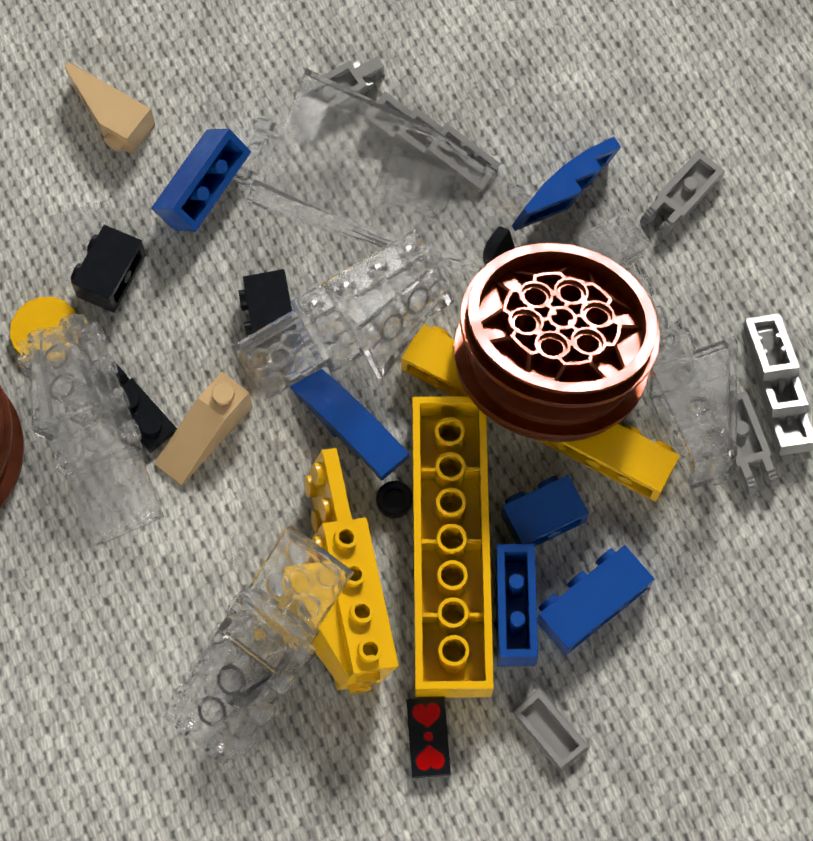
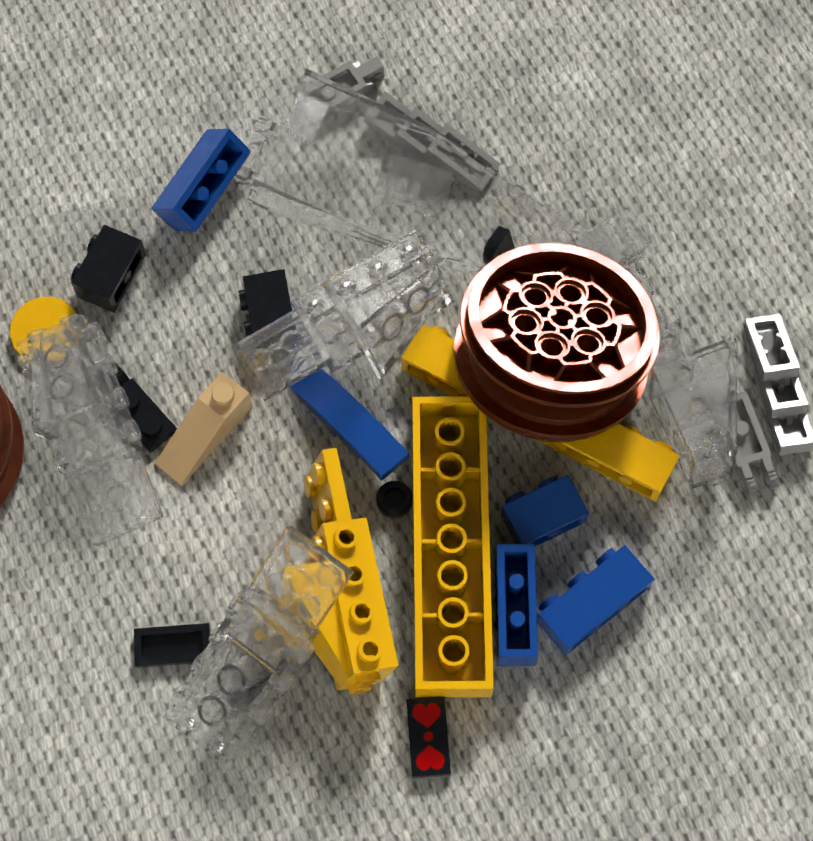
tan slope [64,62,155,154] -> none
light grey tile [510,688,590,773] -> none
blue slope [511,136,621,231] -> none
light grey hinge [640,151,725,239] -> none
none -> black tile [134,623,212,668]

